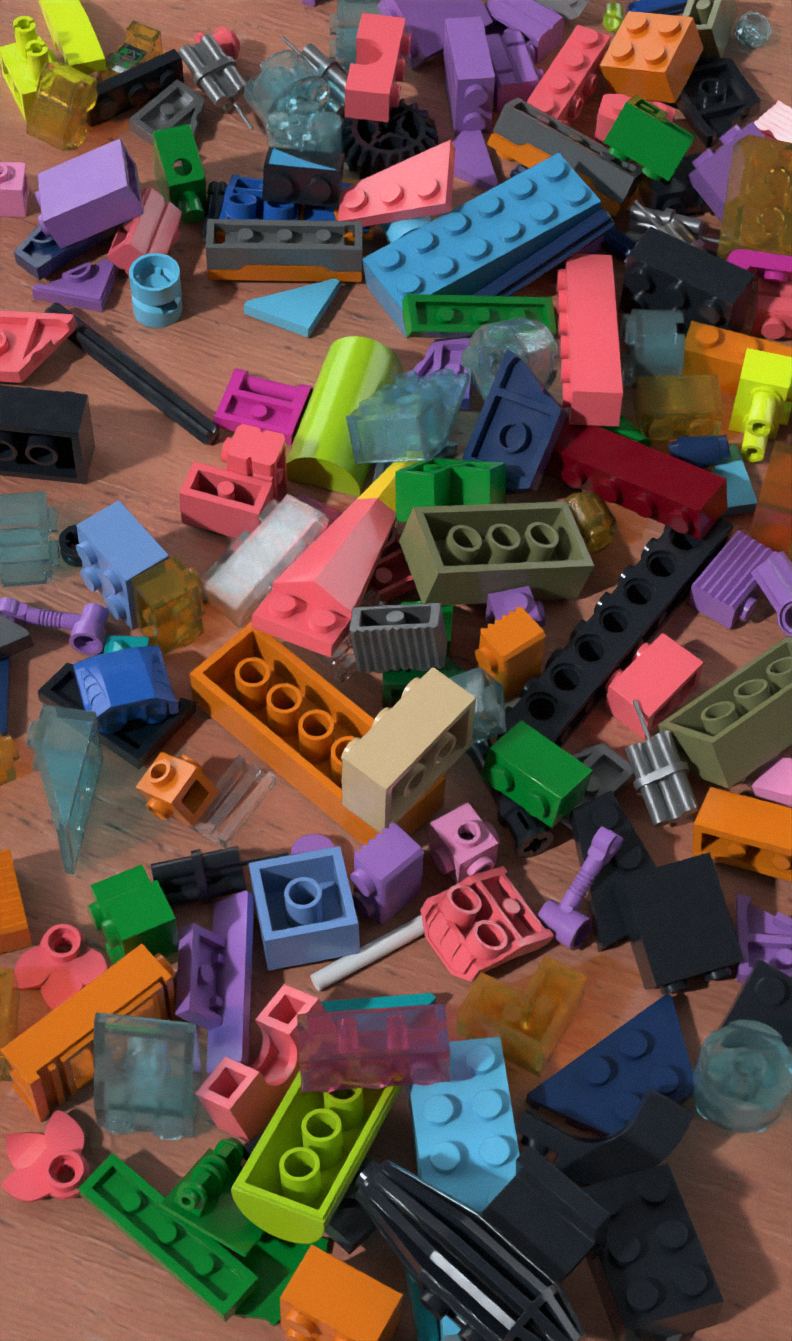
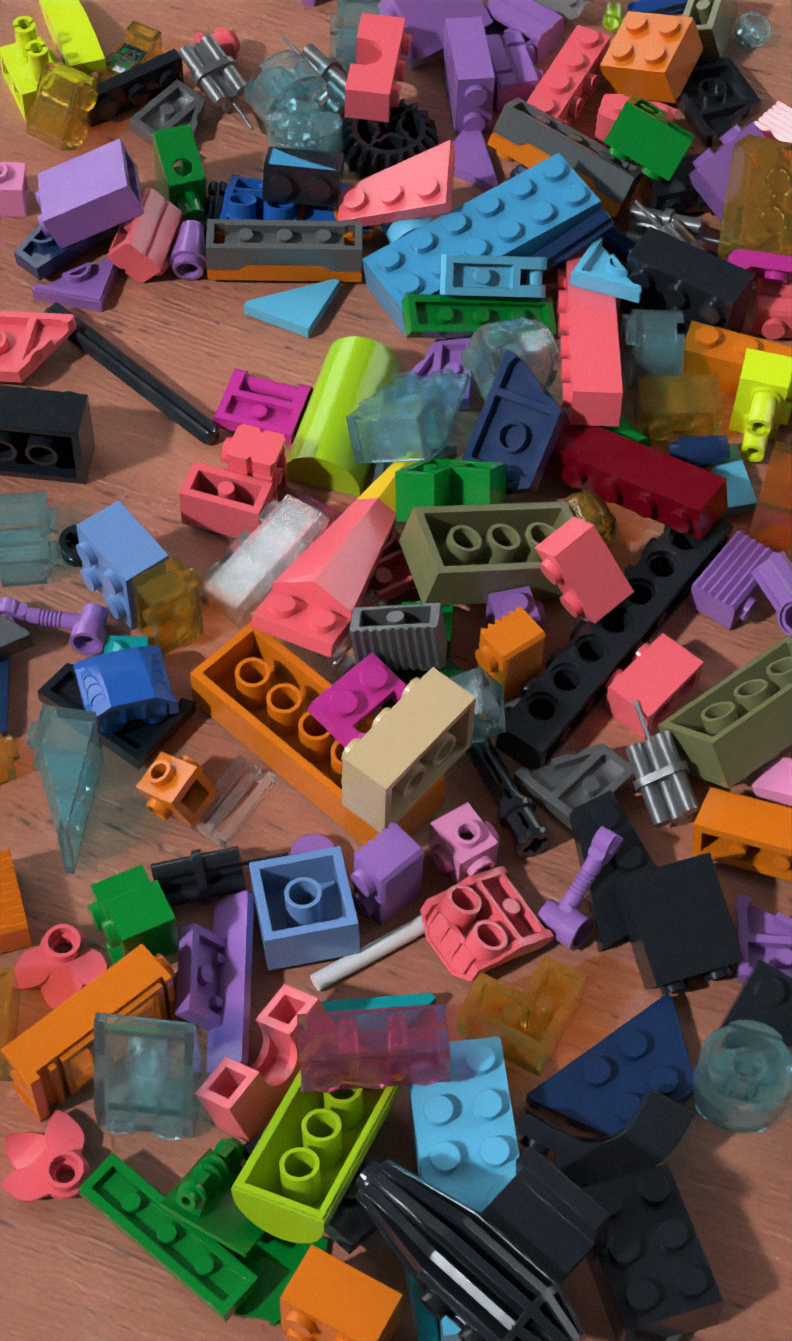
medium azure wheel [129,253,183,328] -> none
green brick [481,720,593,828] -> none
none -> medium lavender cone [169,220,207,280]
none -> dark pink plate [307,652,407,748]
none -> medium azure plate [440,254,547,298]
none -> coral brick [535,516,634,623]
none -> medium azure tile [570,238,642,303]

